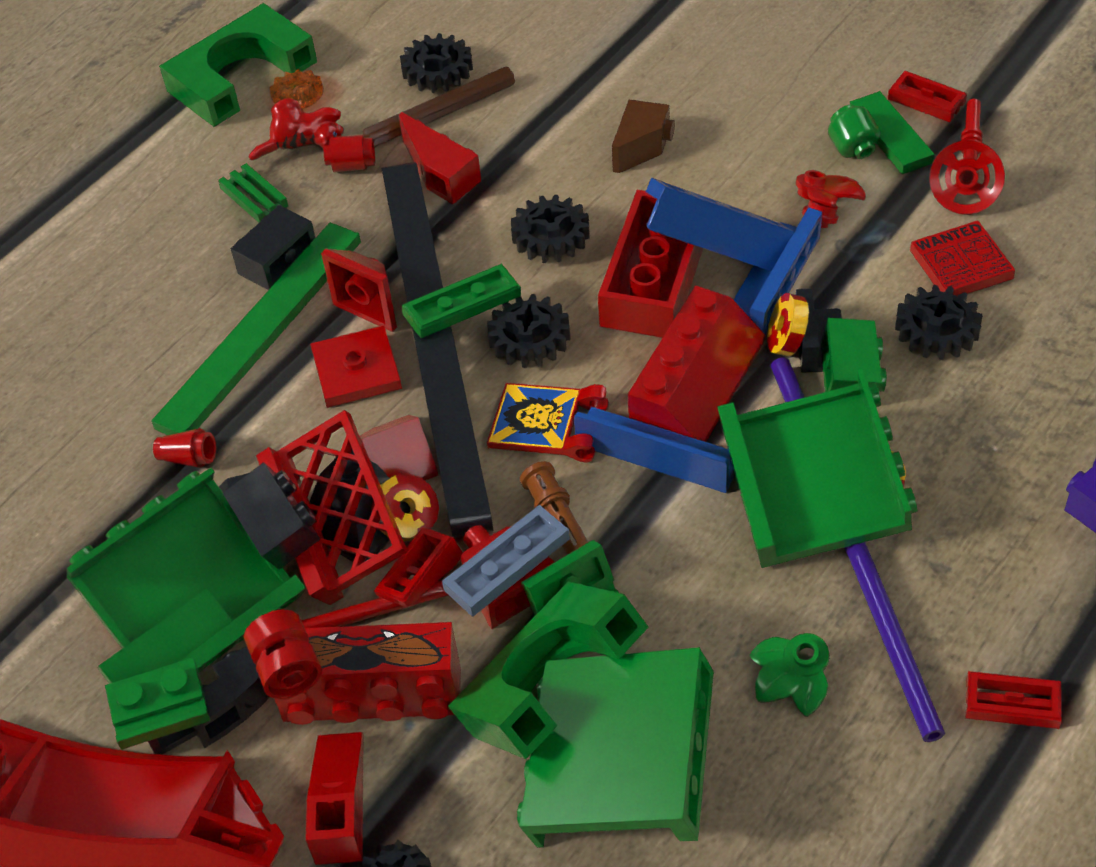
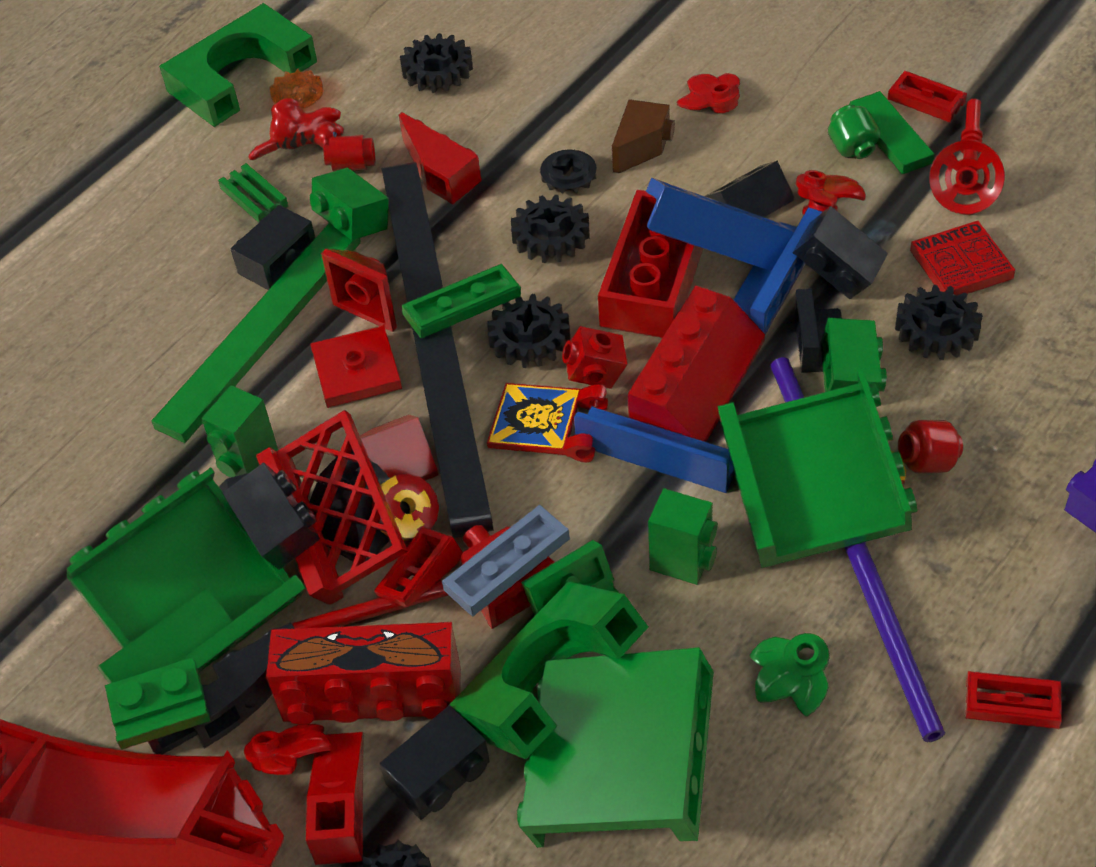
red cone [153,428,216,468] -> none
red wheel [243,609,323,699] -> none
reddish brown axle [362,67,515,147] -> none
dark orange pin [520,461,588,555] -> none
yellow piece [767,293,809,357] -> none
none -> green brick [201,385,278,477]
none -> red plate [244,724,331,775]
none -> green brick [310,167,389,240]
none -> black brick [379,705,490,820]
none -> black gear [540,149,597,195]
none -> red brick [562,326,628,389]
none -> green brick [648,488,718,585]
none -> red plate [676,73,740,113]
none -> black panel [705,160,795,217]
none -> black brick [793,206,888,299]
none -> red head [898,420,963,473]

